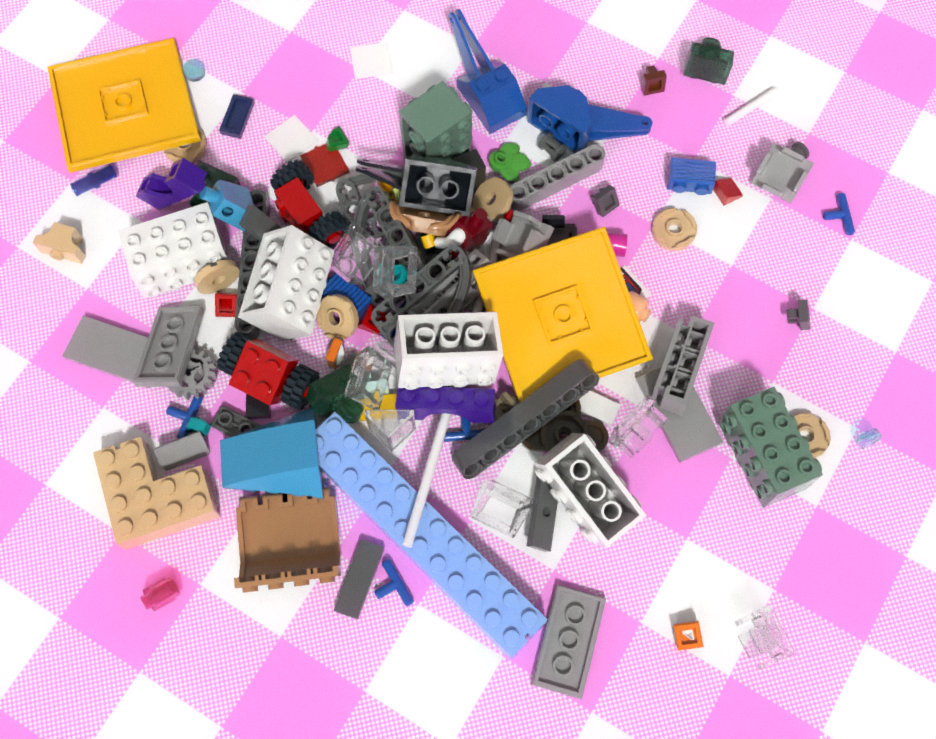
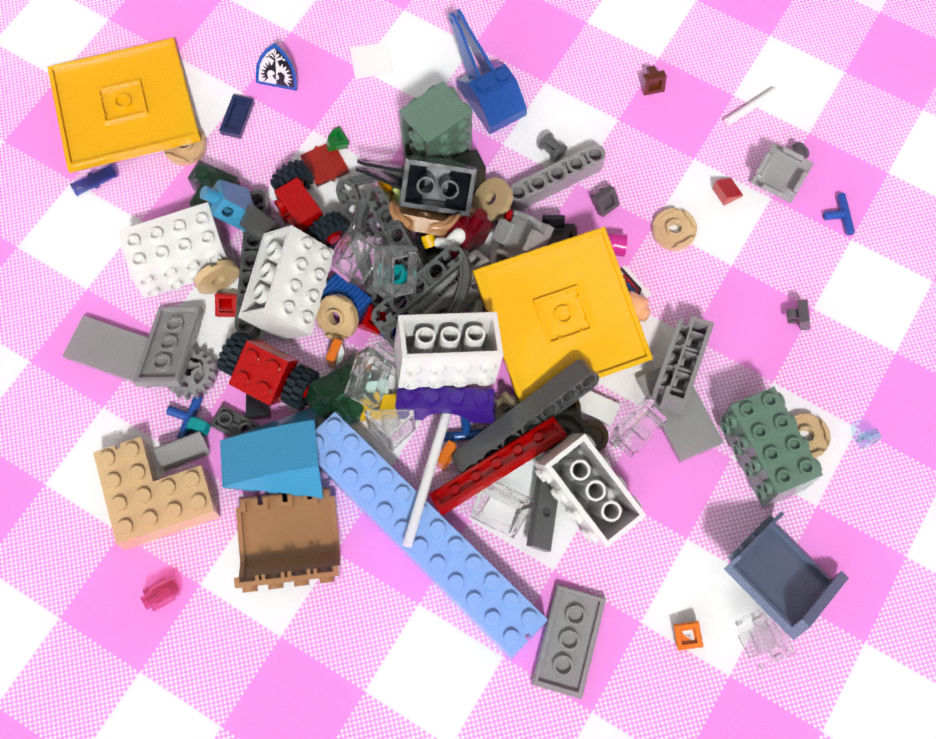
tan brick [32,222,86,264] -> none
dark purple arch [135,158,207,210] -> none
clear light blue tile [183,59,205,82] -> none
white sticker [264,115,318,162] -> none
dark grey tile [334,539,385,620] -> none
blue piece [374,559,414,606] -> none
bright green plate [488,143,532,182] -> none
blue slope [527,85,653,153] -> none
brick [667,157,716,195] -> none
brick [683,37,734,85] -> none
none -> shield [256,42,298,91]
none -> red tile [428,416,567,516]
none -> orange tile [437,440,457,470]
none -> sand blue panel [724,511,849,641]

